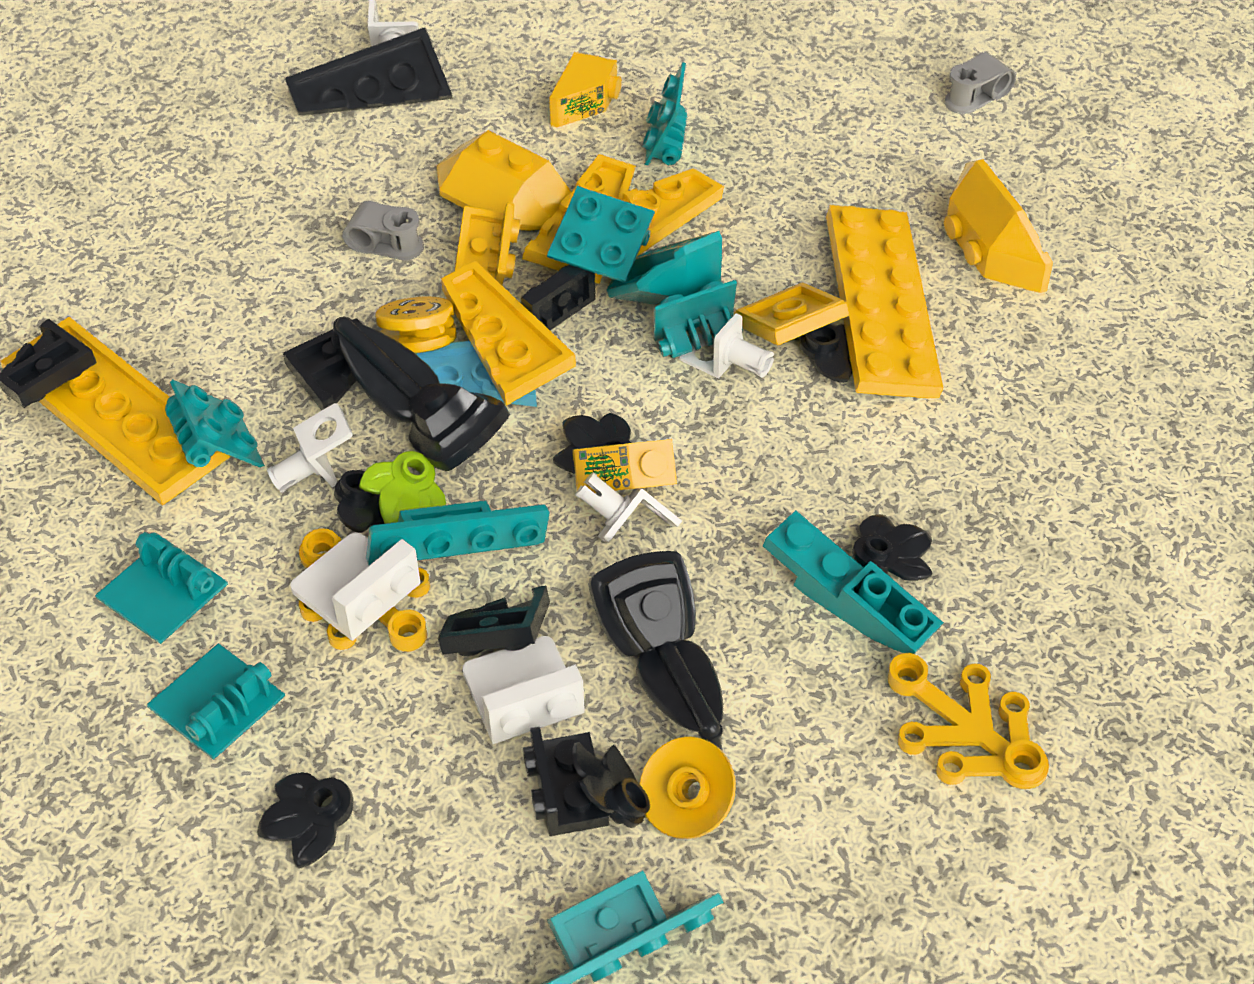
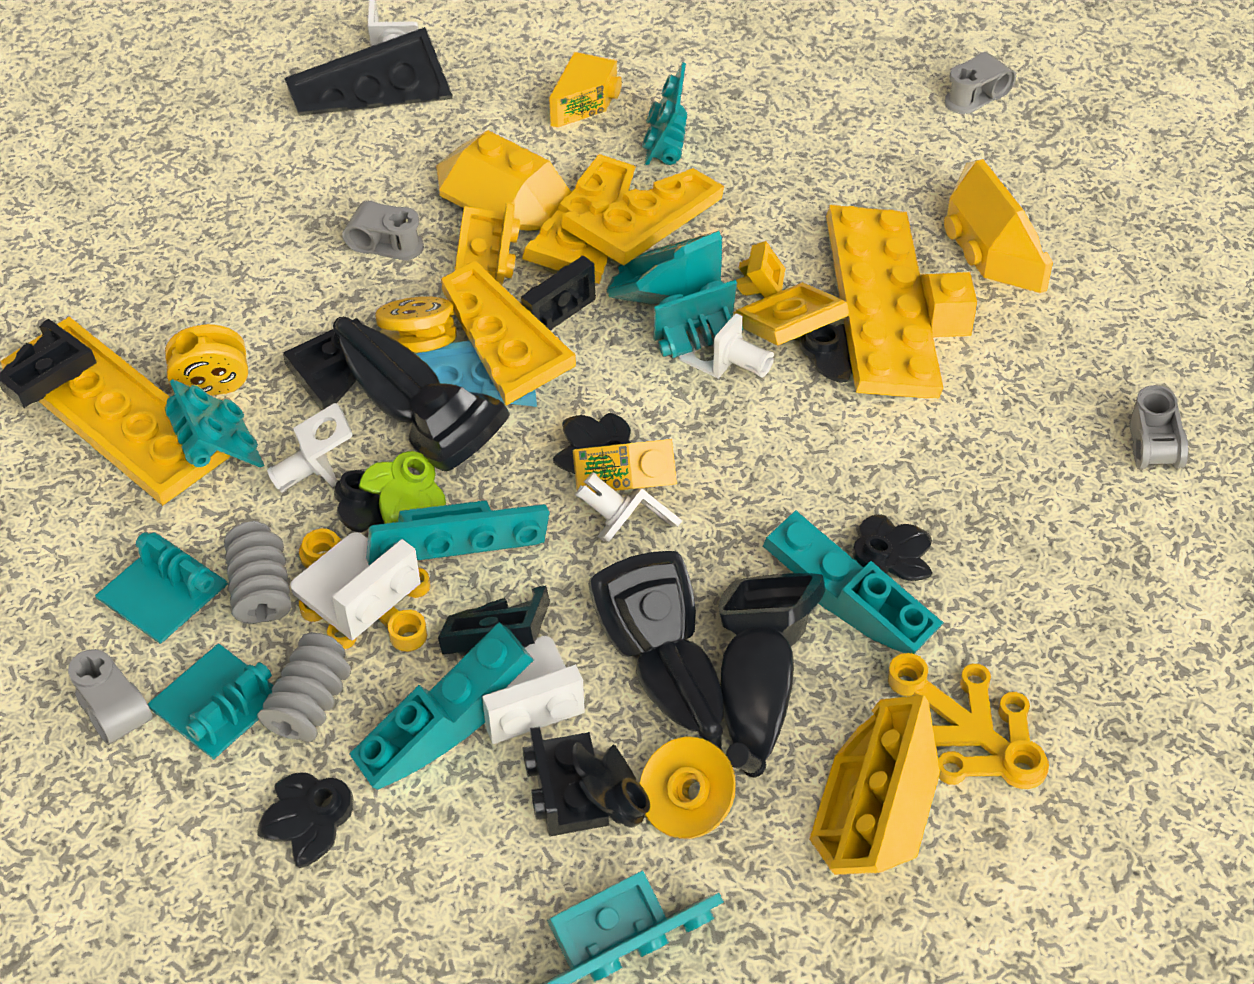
teal hinge [547,186,655,283] -> none
none -> light grey piece [68,649,153,745]
none -> yellow head [165,324,248,396]
none -> light grey piece [224,521,292,624]
none -> light grey piece [257,632,351,742]
none -> teal slope [349,622,534,790]
none -> black piece [718,573,826,778]
none -> yellow tile [736,241,786,298]
none -> yellow wedge [809,695,940,875]
none -> yellow slope [920,272,977,338]
none -> light grey piece [1129,385,1188,469]

